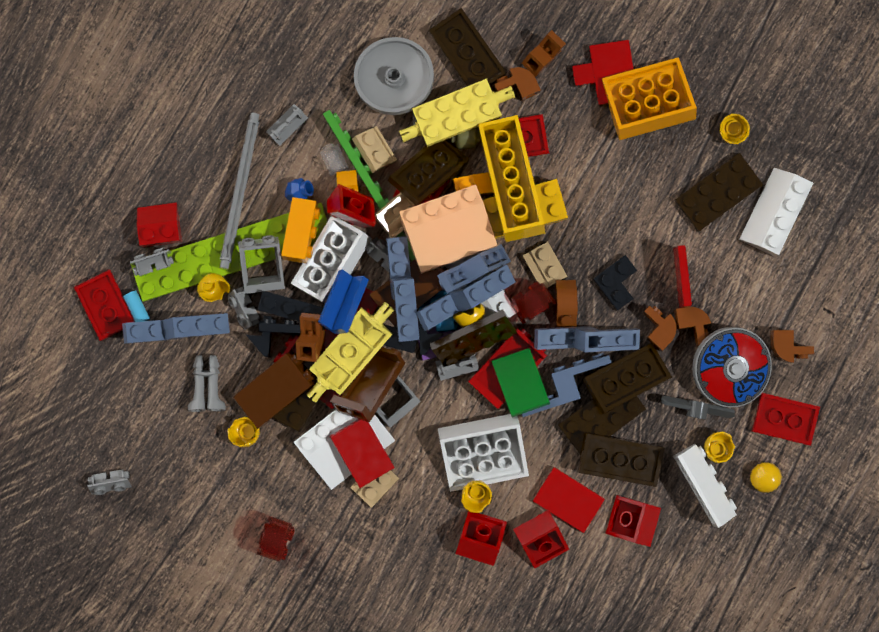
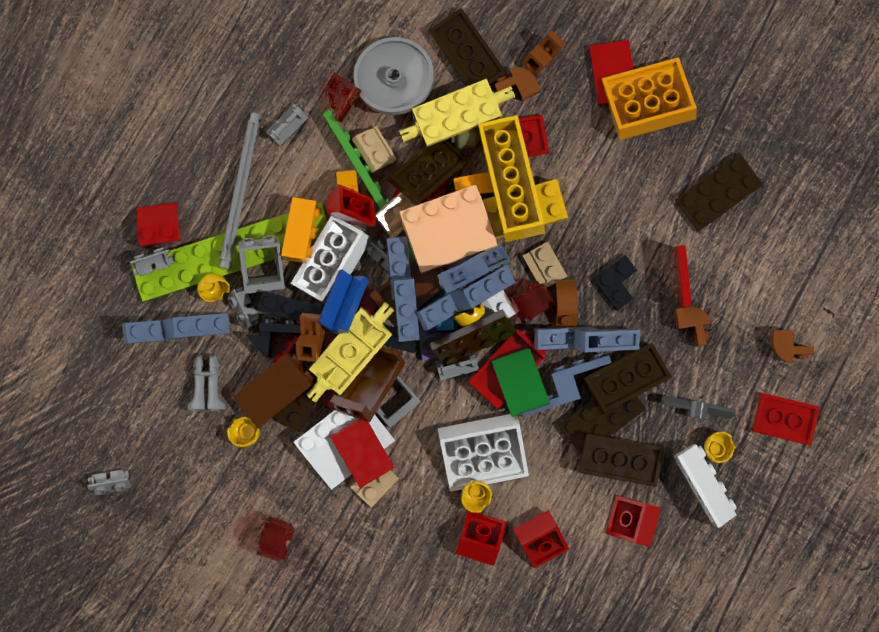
red tile [74,269,135,341] -> none
medium azure cylinder [123,290,150,322] -> none
blue rock [285,178,314,202] -> none
clear brick [320,143,348,176] -> none
red tile [532,467,605,533] -> none
red tile [572,63,595,87] -> none
dark orange brick [642,306,676,351] -> none
dish [692,327,772,408] -> none
yellow hair [719,114,750,144] -> none
white slope [739,168,813,257] -> none
yellow hair [750,462,782,493] -> none
none -> clear red wing [324,72,362,123]

